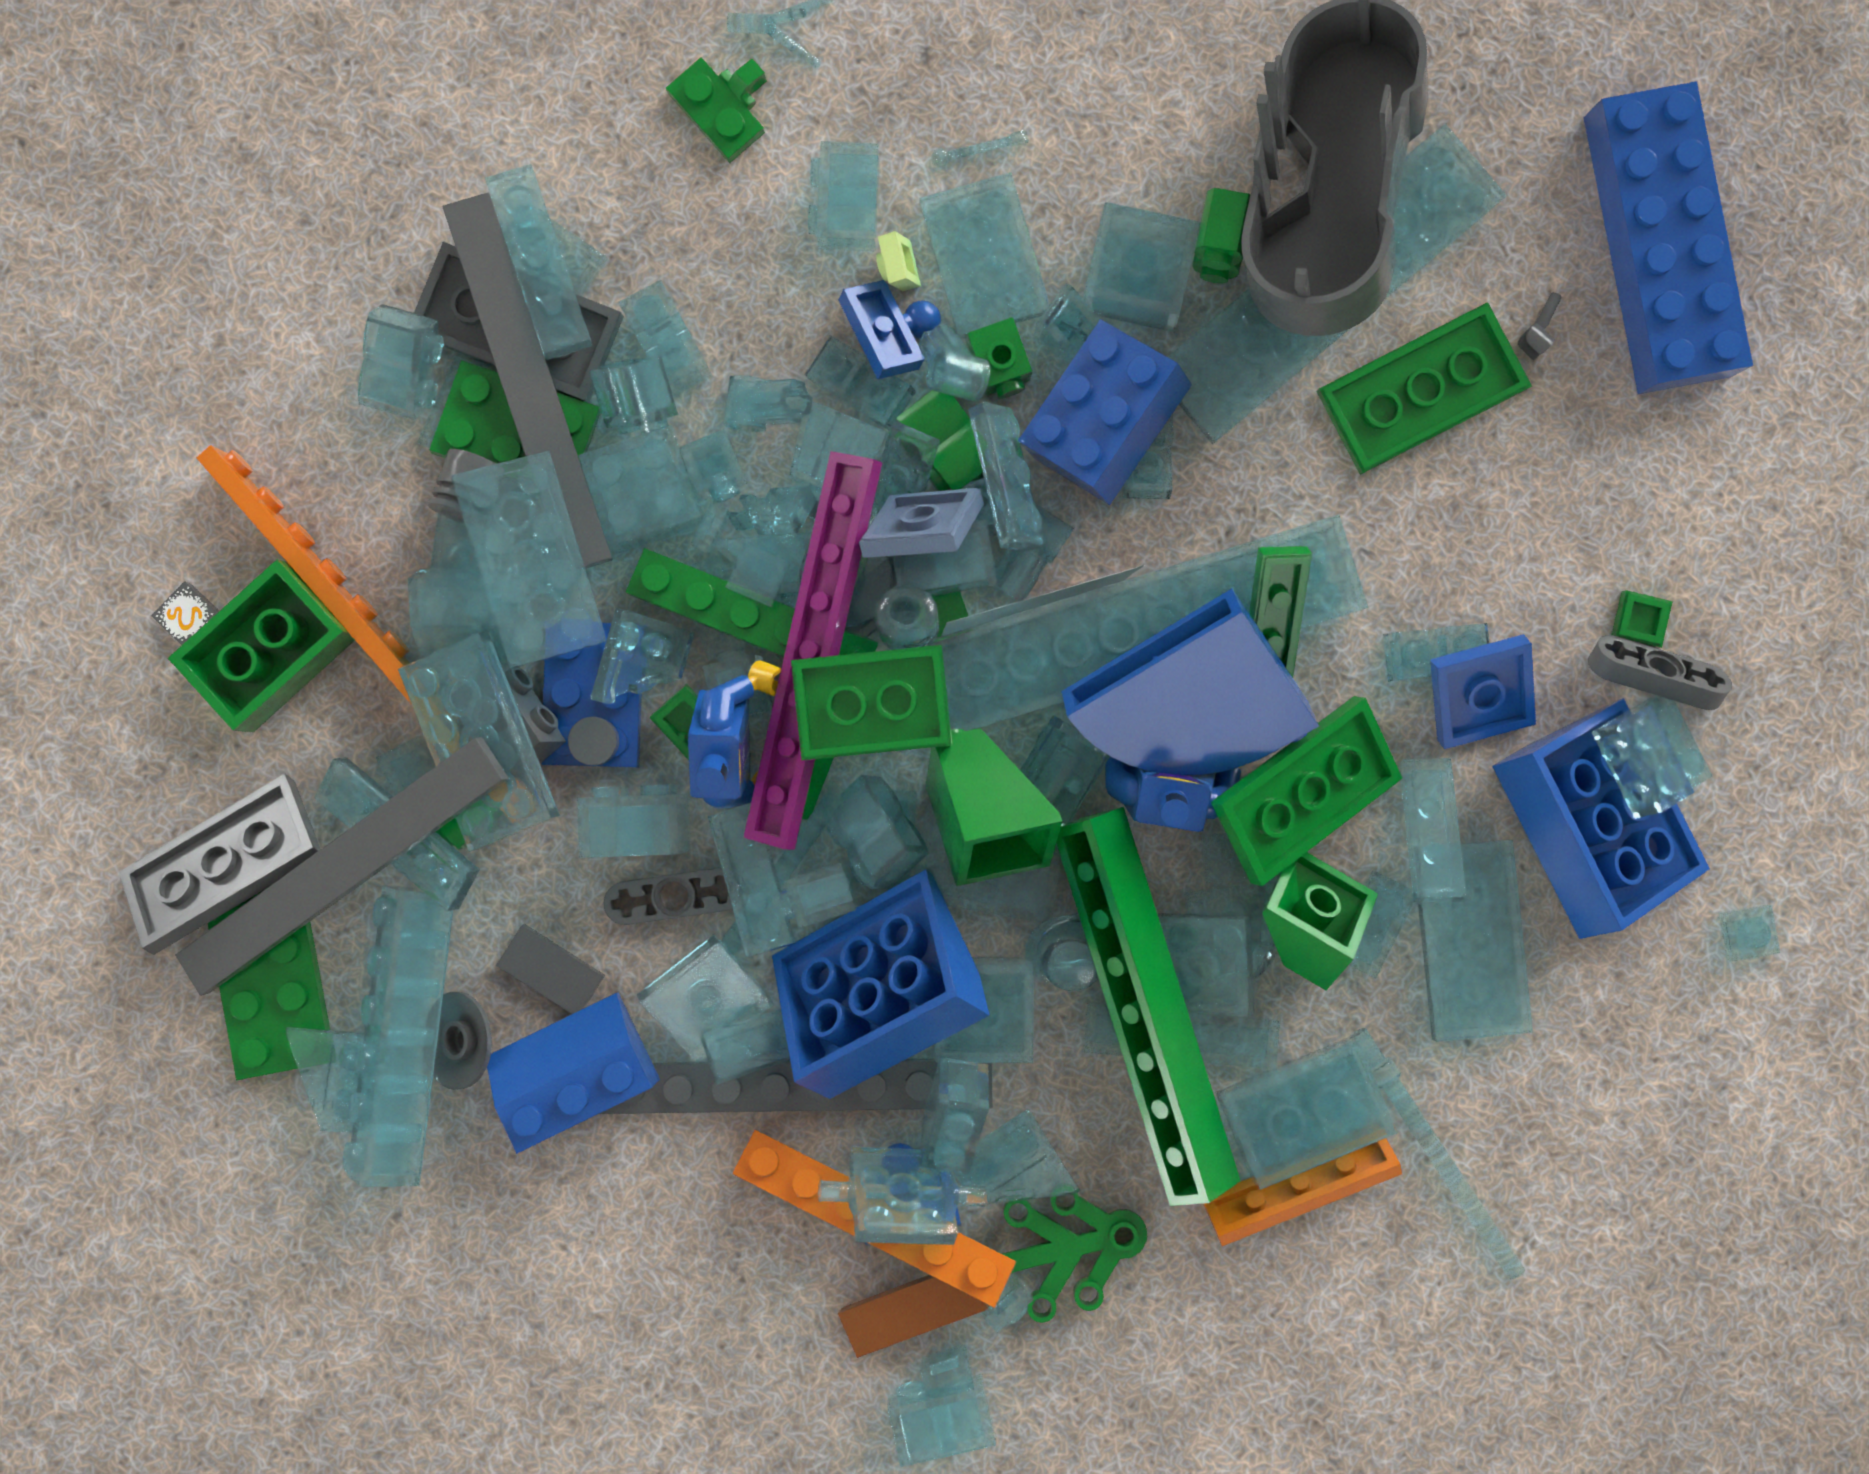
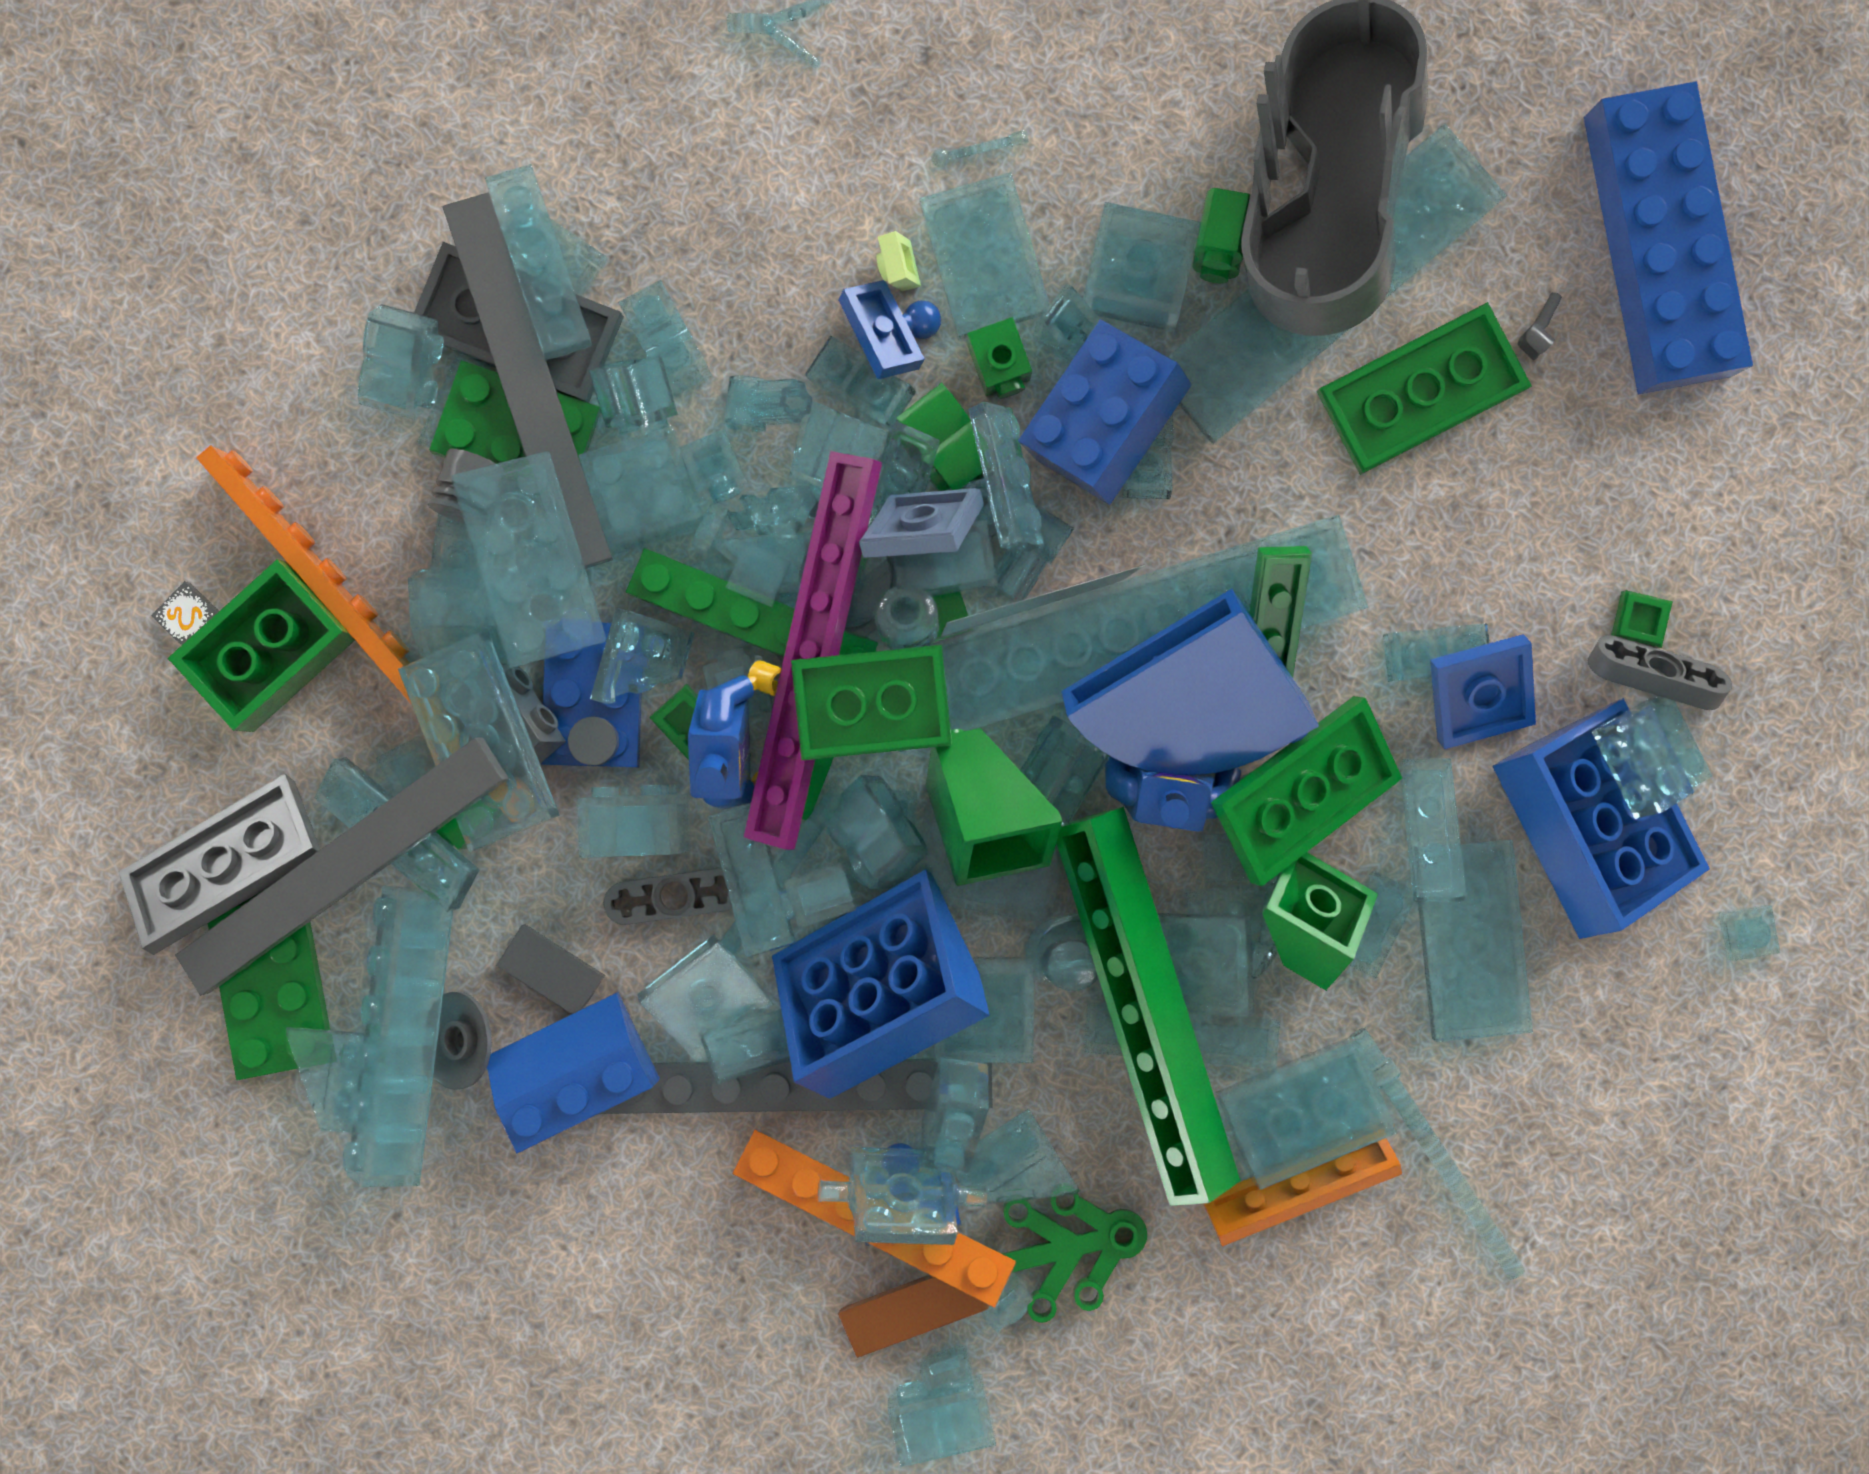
green hinge [666,57,767,163] -> none
clear light blue brick [808,141,880,252] -> none
clear light blue piece [918,324,990,402] -> none

